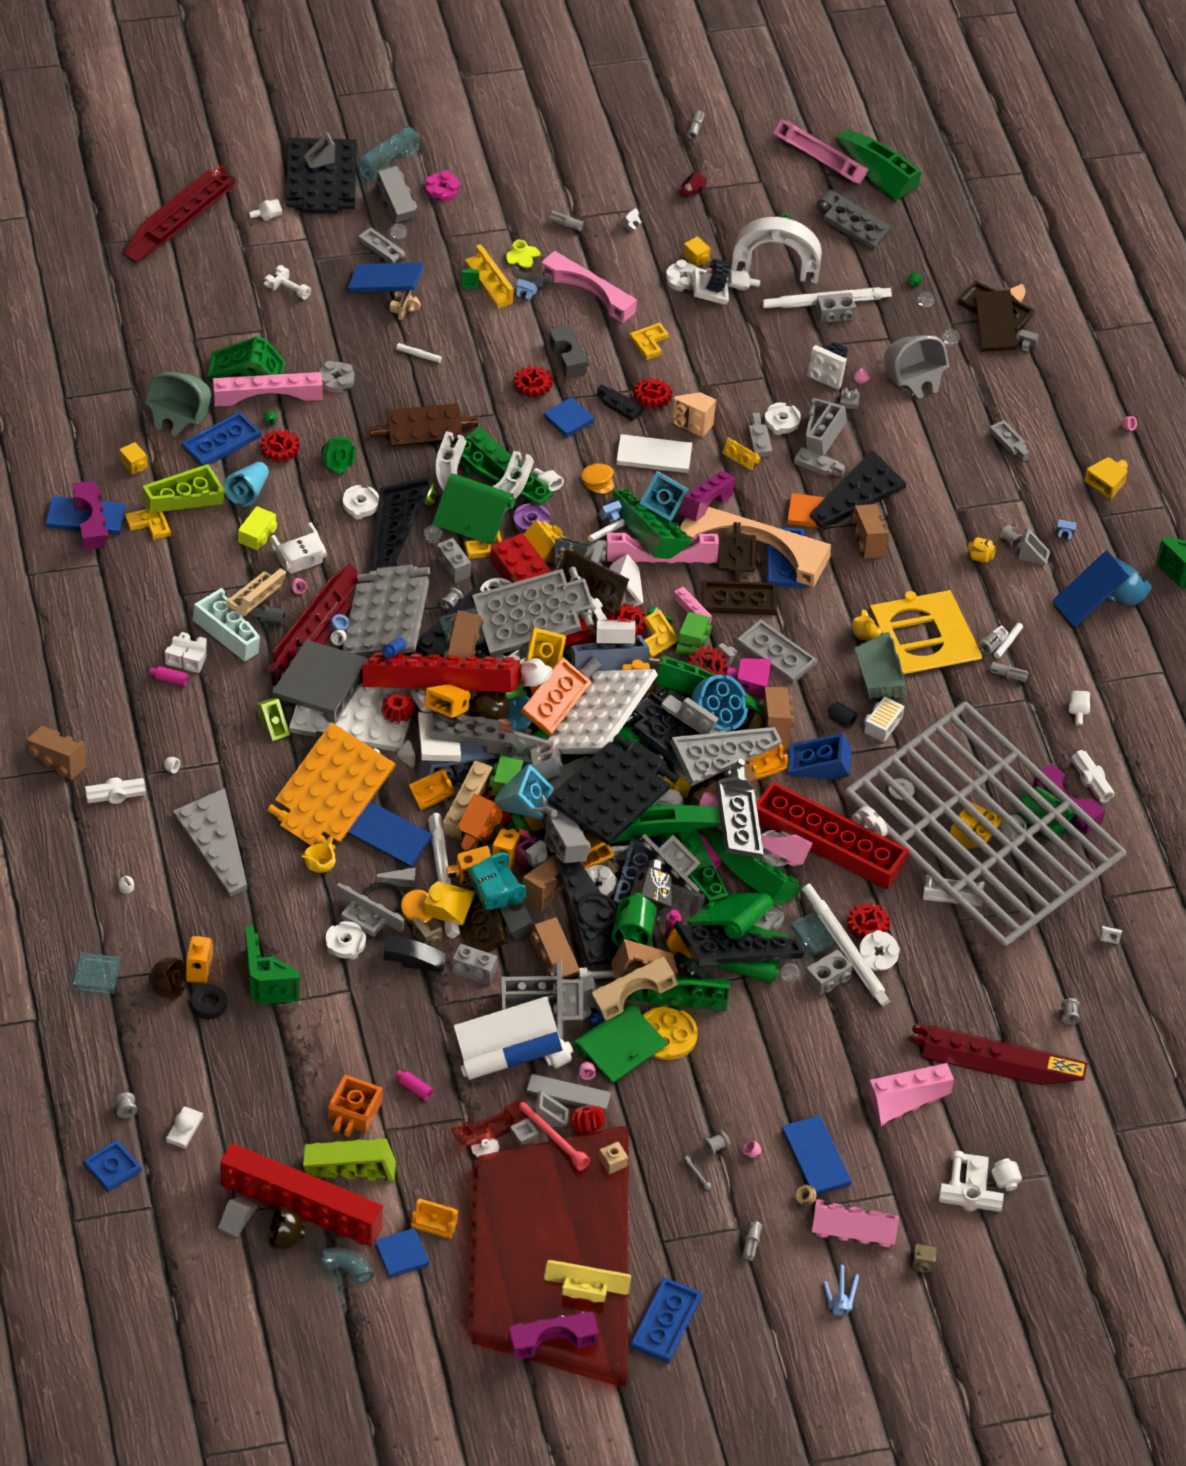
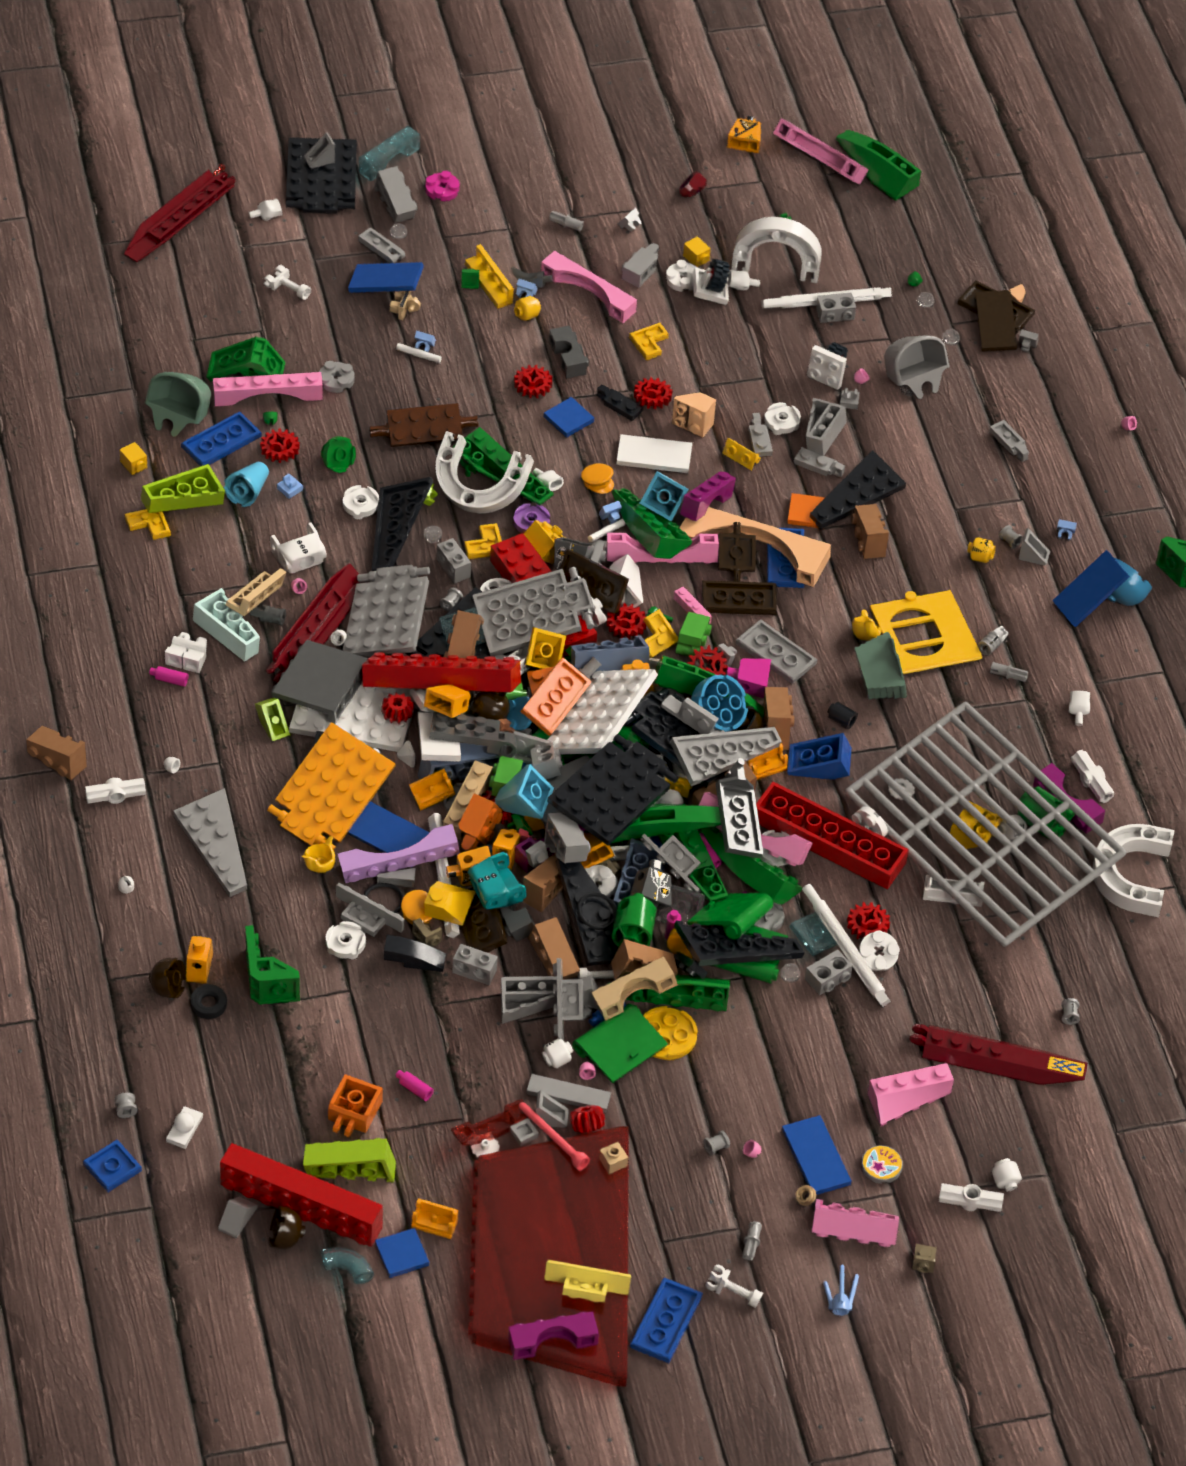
blue tile [46,496,126,535] -> none
magenta arch [72,480,108,550] -> none
clear light blue plate [73,952,121,994] -> none
neon yellow brick [238,506,277,551] -> none
medium blue tile [330,614,349,632] -> none
blue cylinder [382,637,406,658] -> none
green door [432,473,516,545] -> none
white door [454,996,563,1080] -> none
neon yellow plate [507,240,541,268] -> none
white piece [517,658,553,687] -> none
light grey bar [534,795,557,817] -> none
white slope [597,620,635,644] -> none
light grey hinge [683,1155,711,1190] -> none
light grey axle [686,110,705,140] -> none
dark grey hinge [817,190,892,250] -> none
white brick [864,697,904,743] -> none
white plate [949,1151,989,1190] -> none
white piece [994,623,1023,659] -> none
yellow torso [1084,458,1128,500] -> none
white slope [1099,926,1122,944] -> none
none -> light blue tile [277,474,303,499]
none -> lavender arch [338,824,460,883]
none -> light blue tile [414,331,436,352]
none -> yellow head [514,296,541,321]
none -> light grey hinge [621,243,659,288]
none -> white bar [706,1265,763,1308]
none -> light orange torso [727,116,761,154]
none -> tile [861,1145,903,1184]
none -> white piece [1092,824,1174,917]

